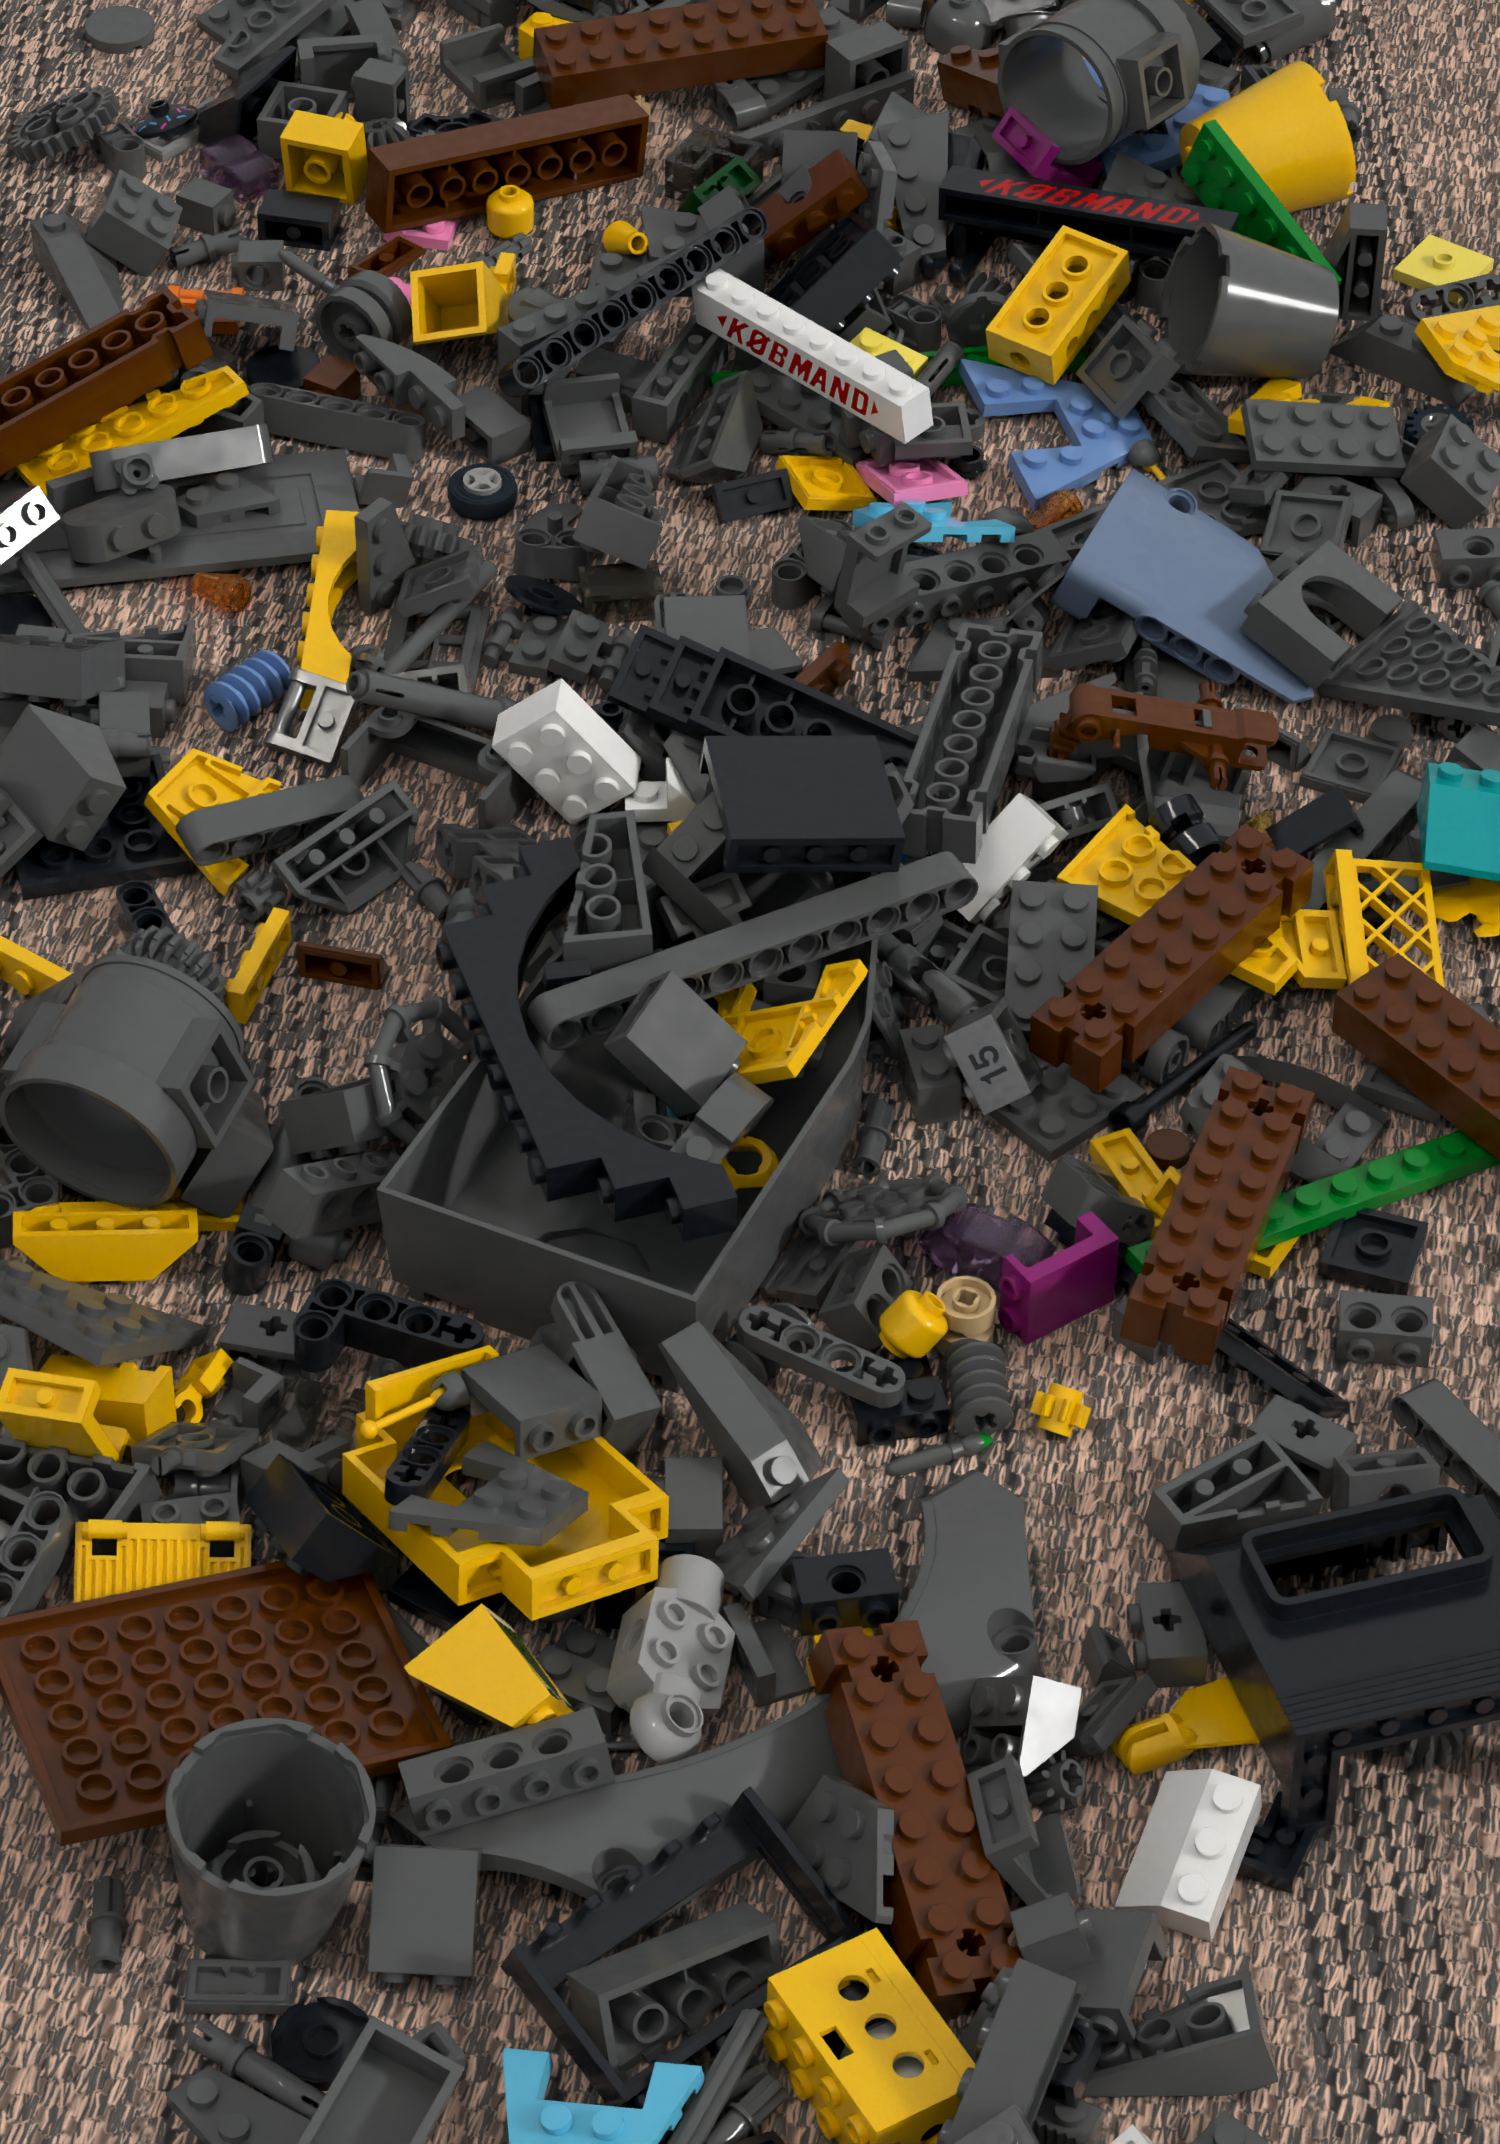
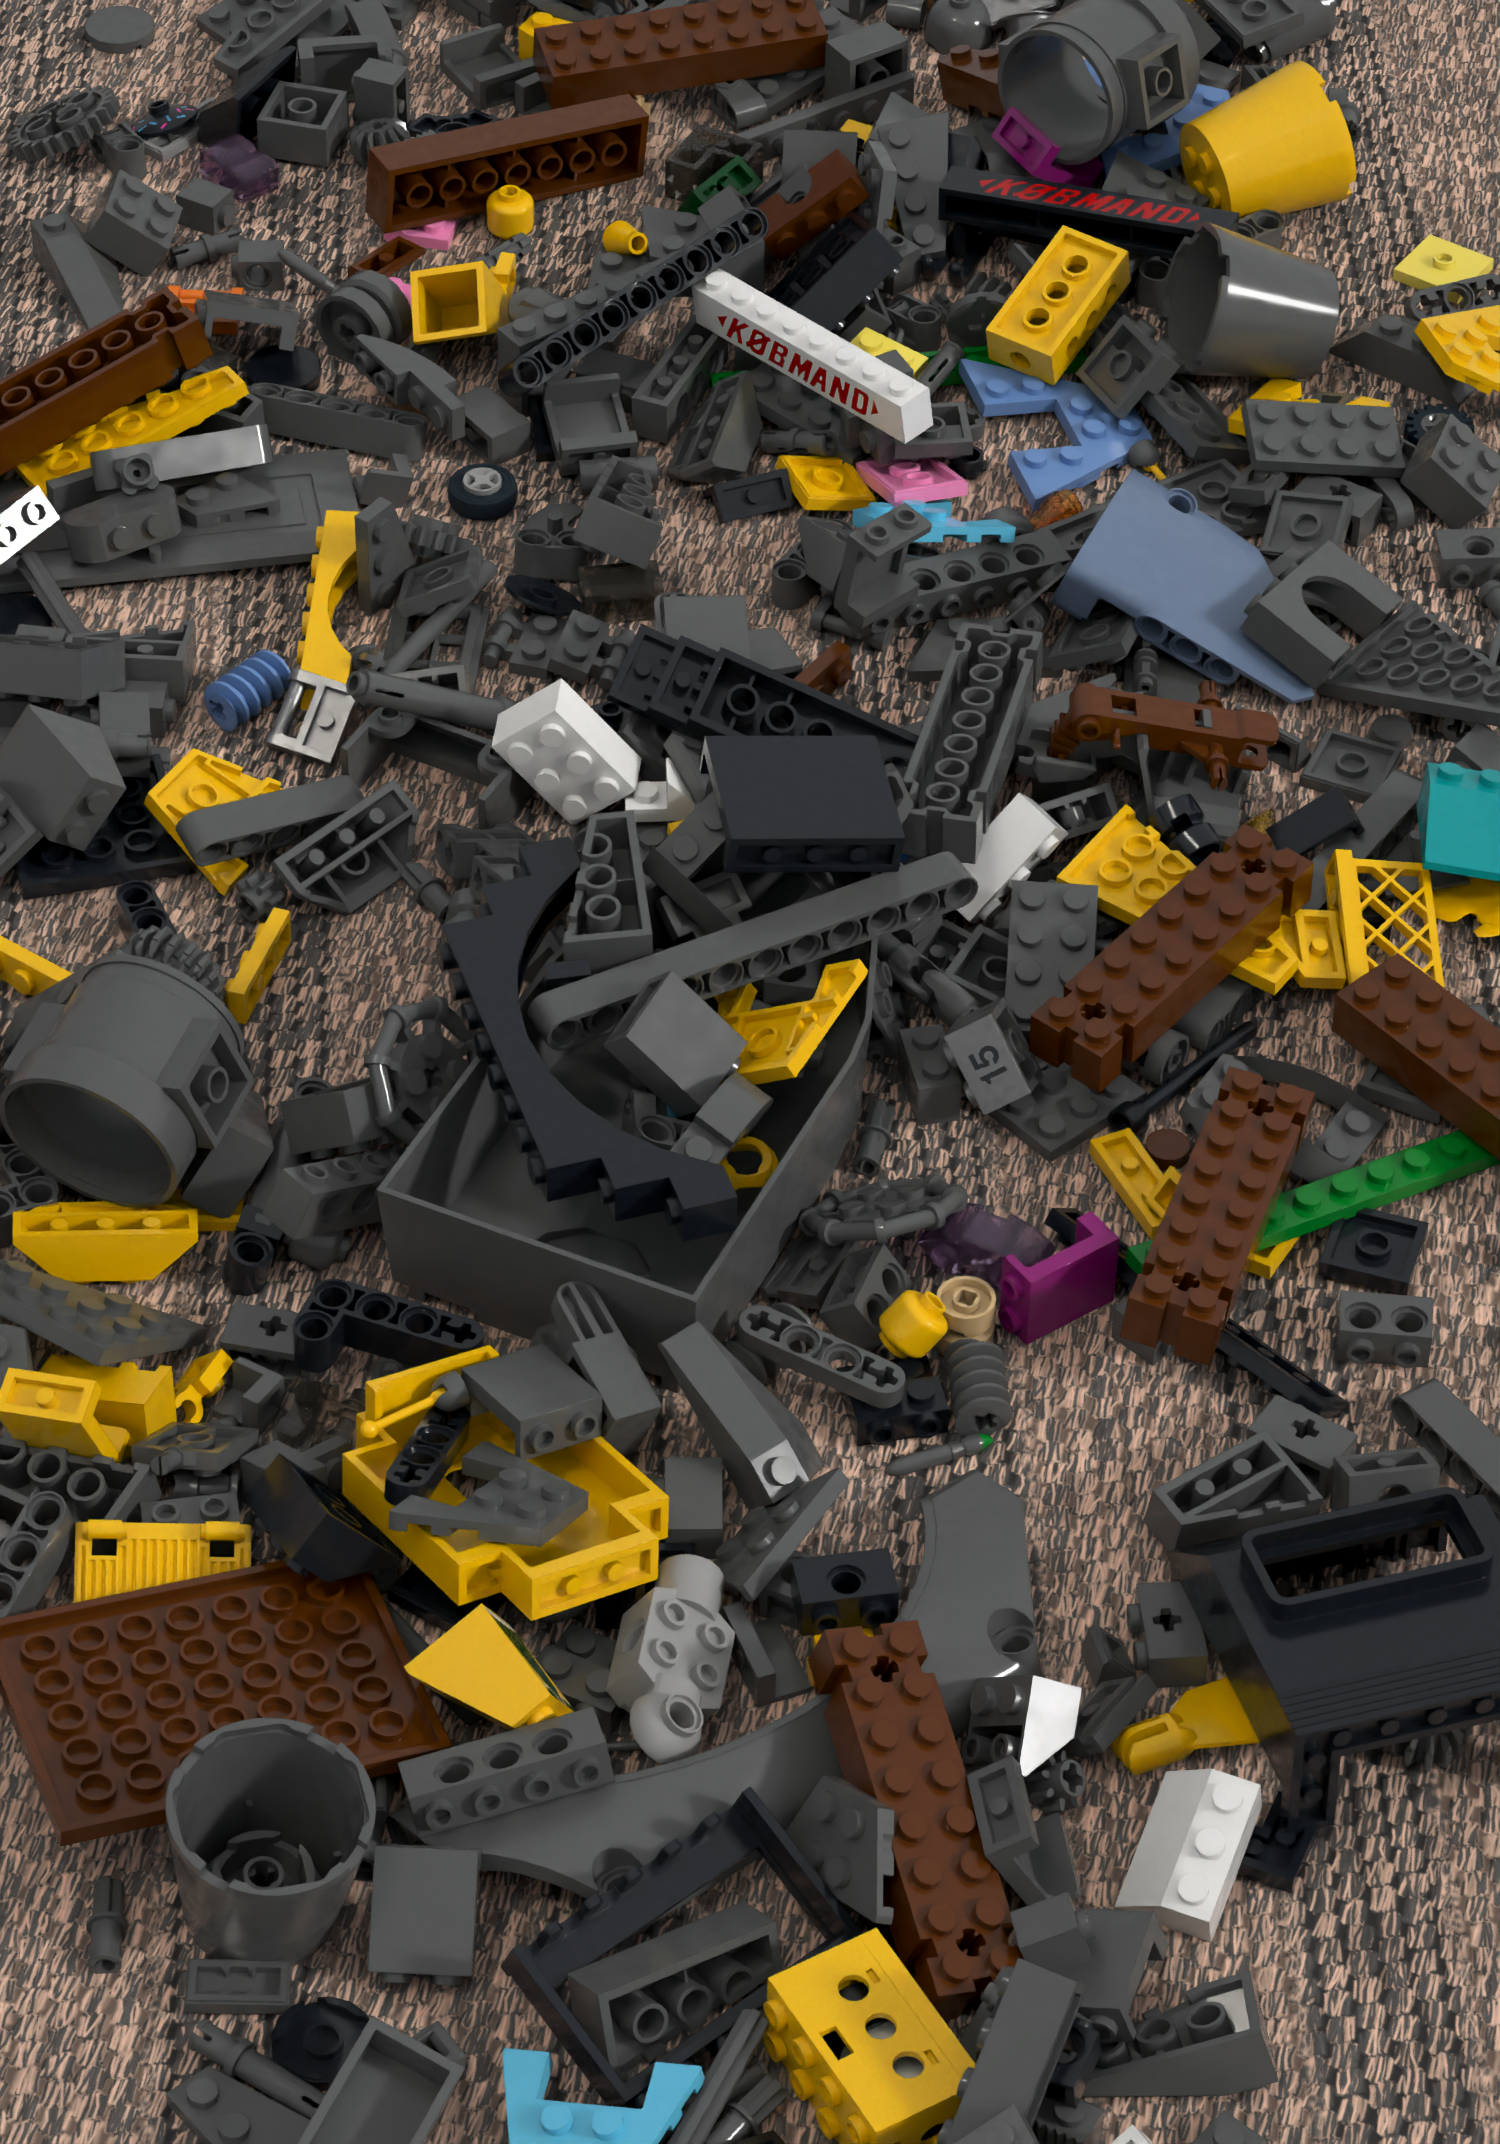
clear orange cone [191,571,251,613] -> none
black brick [257,189,341,252] -> none
yellow brick [280,110,368,205] -> none
reddish brown slope [297,941,389,990] -> none
reddish brown brick [303,355,361,400] -> none
dark grey plate [712,575,751,606] -> none
yellow gear [1030,1382,1091,1438] -> none
dark grey piece [1041,1155,1154,1244] -> none
green plate [1180,120,1342,287] -> none
dark grey wedge [1322,202,1388,321] -> none

